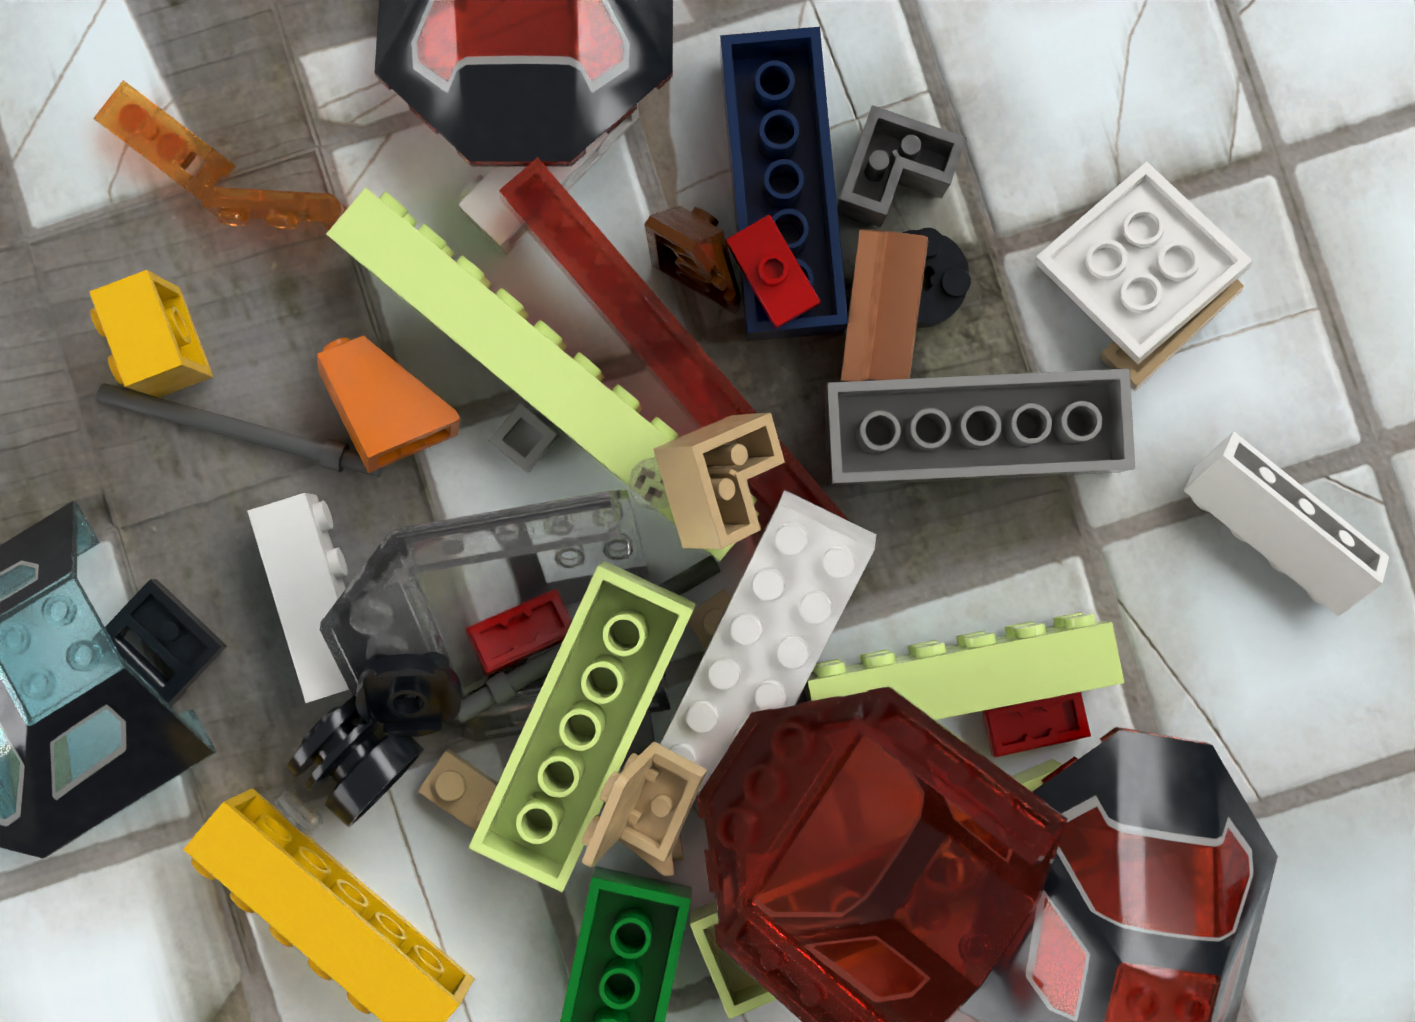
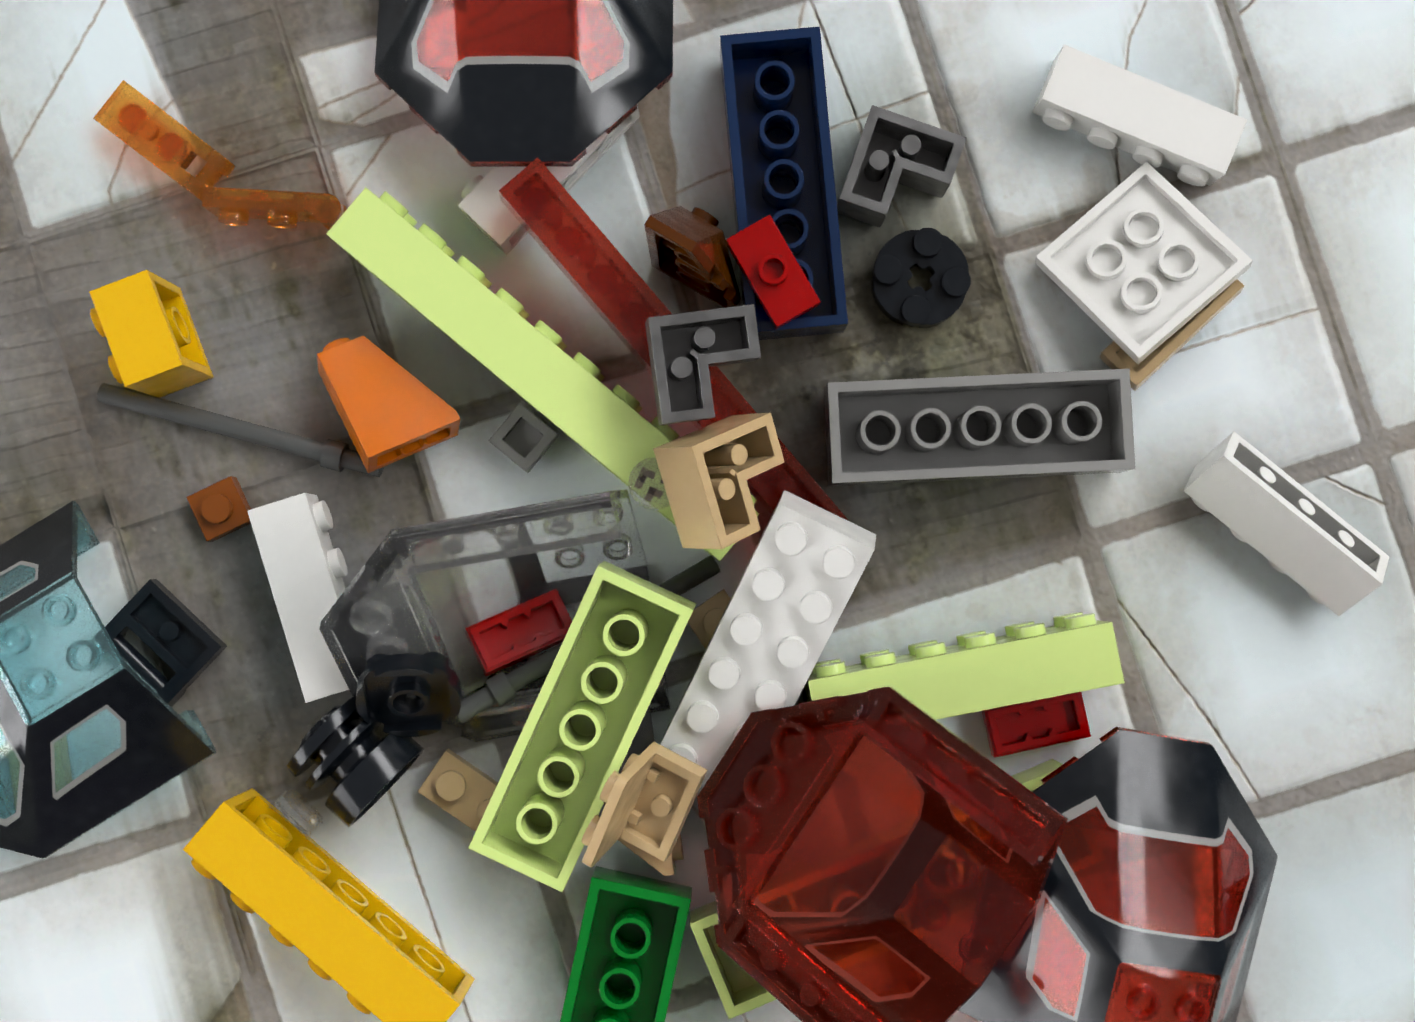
nougat panel [841,229,928,382] -> none
none -> dark orange plate [186,476,251,542]
none -> flat silver brick [645,304,761,426]
none -> white brick [1032,44,1247,186]

